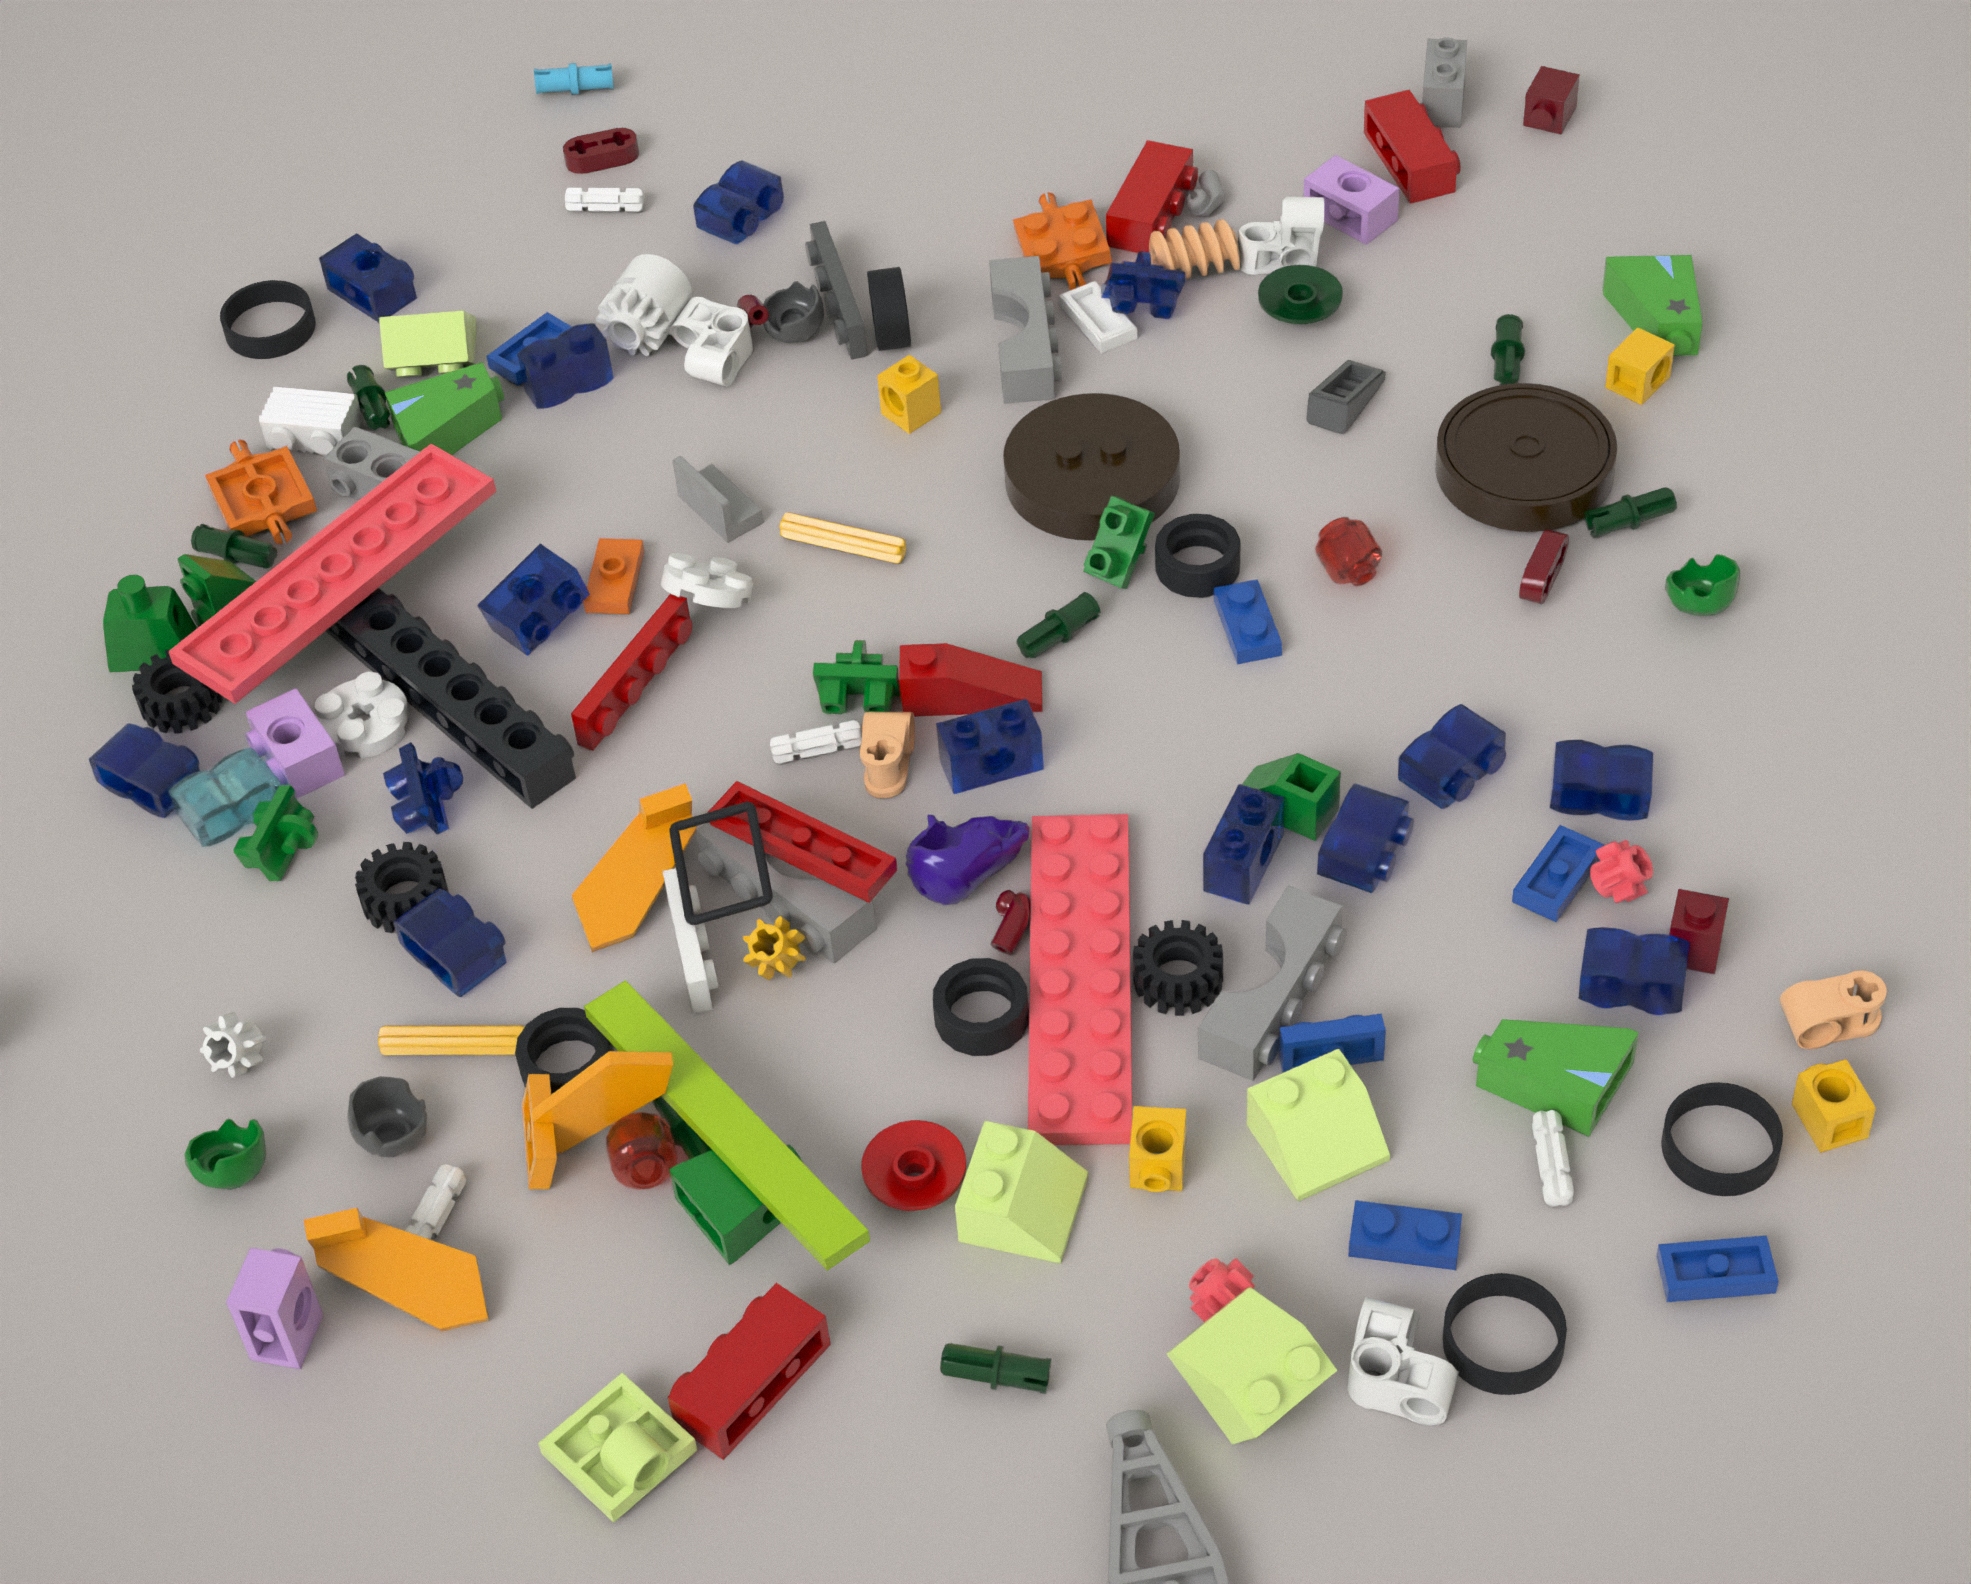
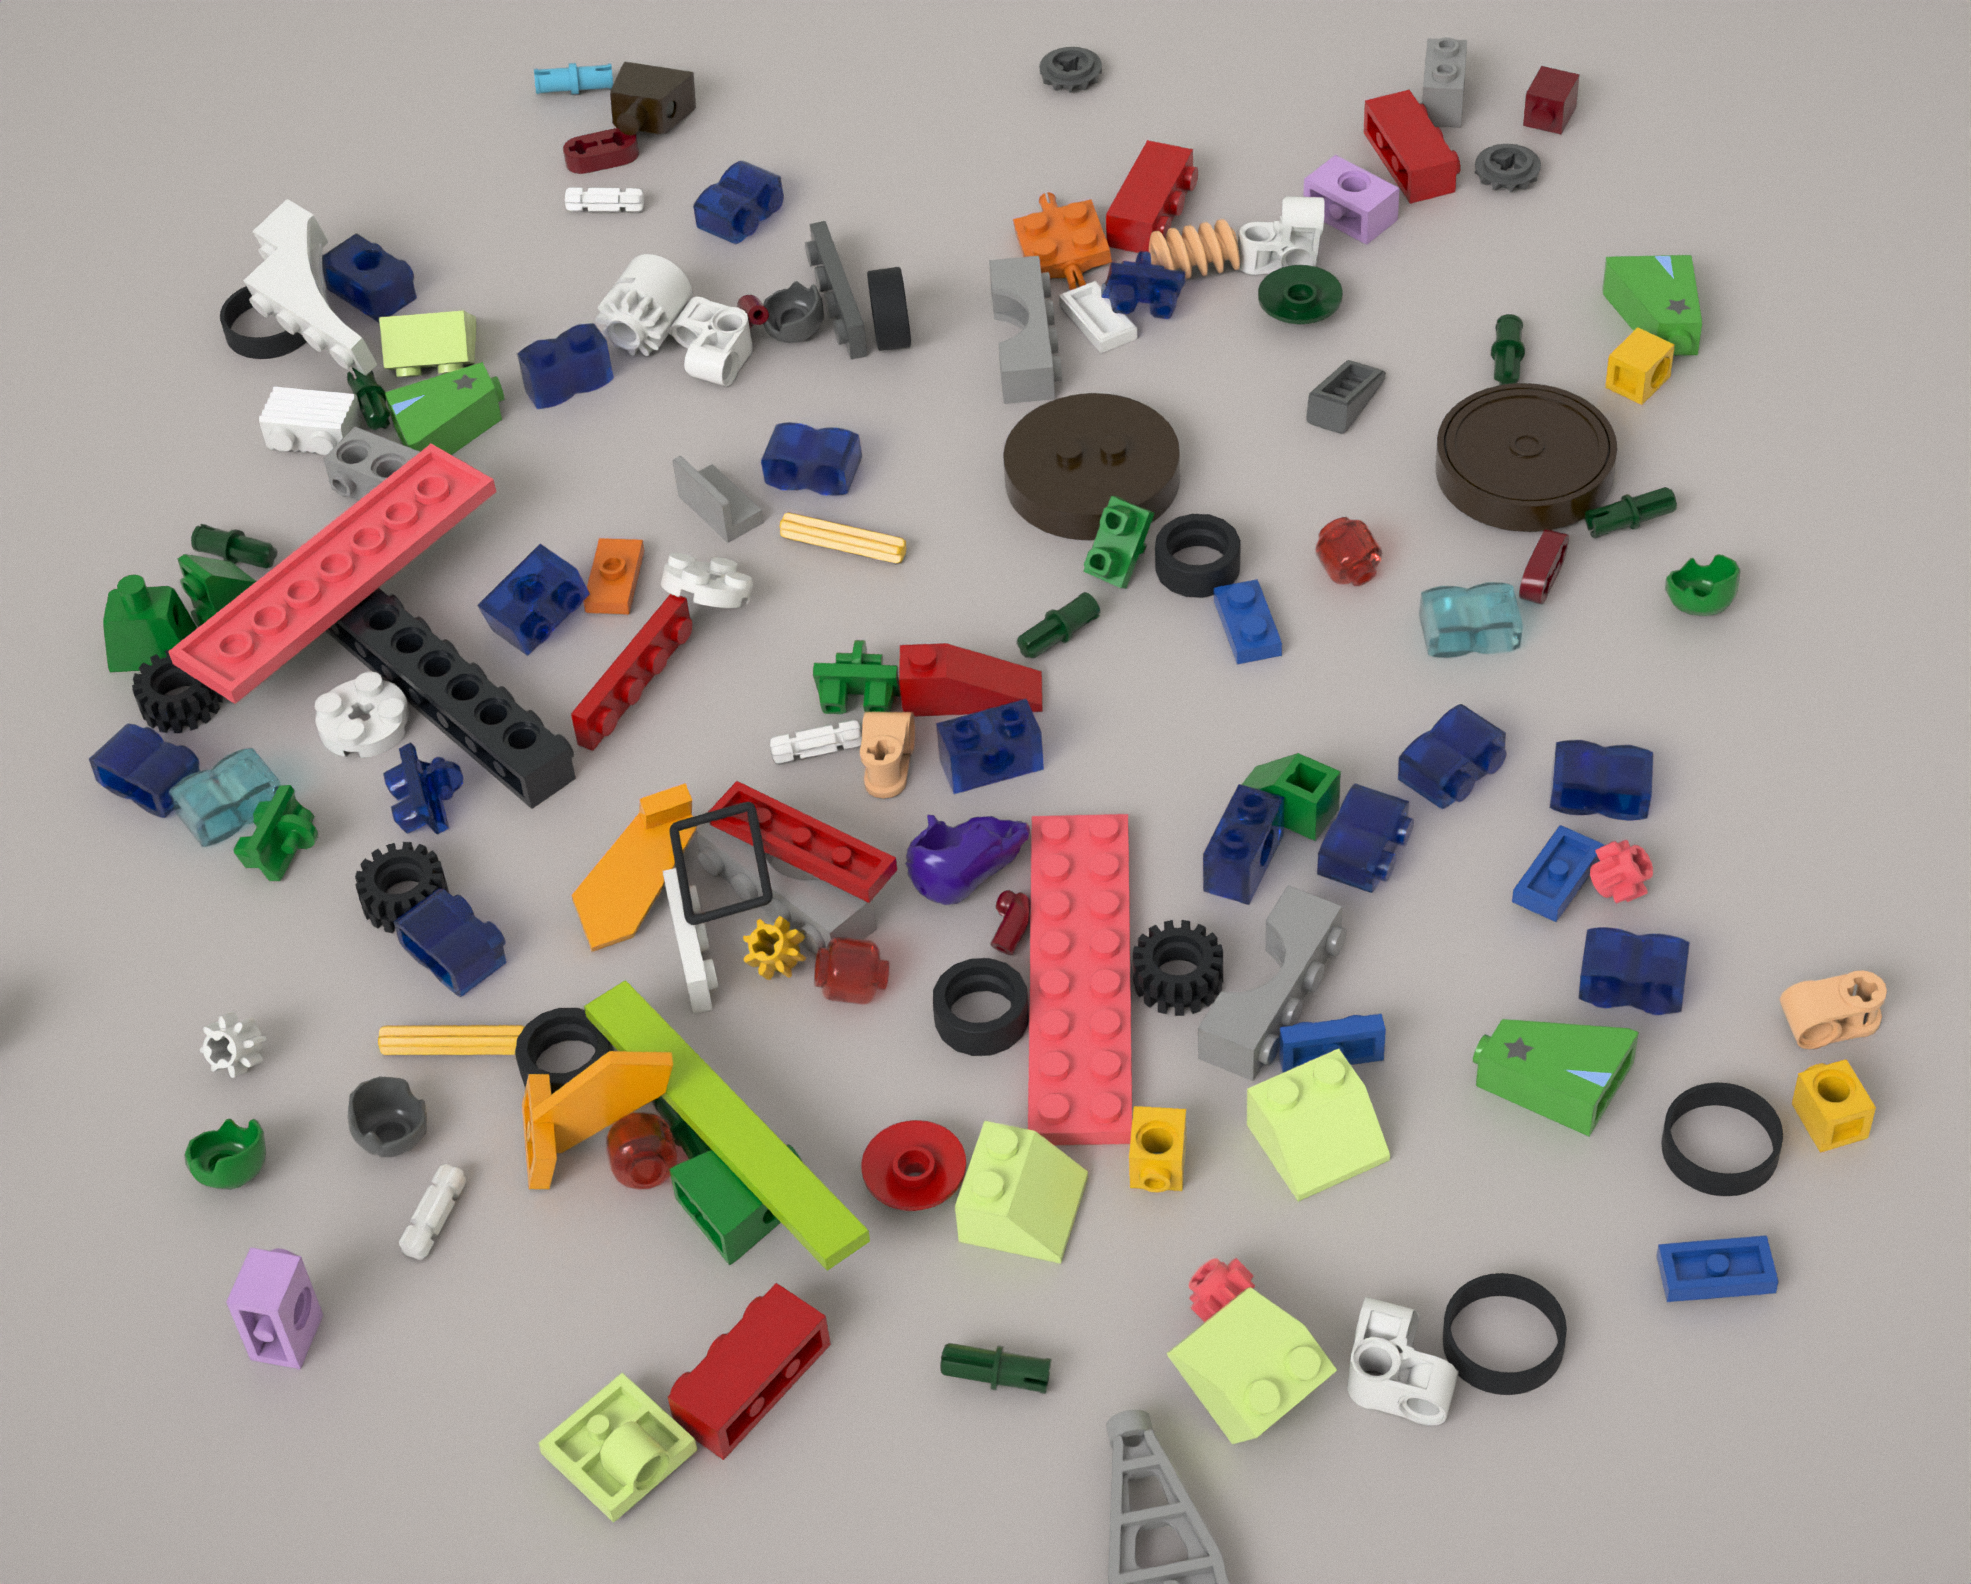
orange plate [205,439,317,545] -> none
lavender brick [245,688,345,799] -> none
light orange piece [304,1208,489,1332] -> none
blue plate [486,312,578,386] -> none
yellow brick [877,355,941,434] -> none
light grey arm [1186,170,1225,217] -> none
blue plate [1348,1200,1462,1270] -> none
white axle [1532,1110,1574,1207] -> none
dark red brick [1664,889,1729,974] -> none
none -> white arch [243,199,378,376]
none -> dark brown torso [610,62,696,135]
none -> clear blue brick [761,422,862,496]
none -> clear red head [814,937,889,1005]
none -> dark grey gear [1039,47,1102,92]
none -> clear light blue brick [1419,582,1523,658]
none -> dark grey gear [1475,144,1541,193]

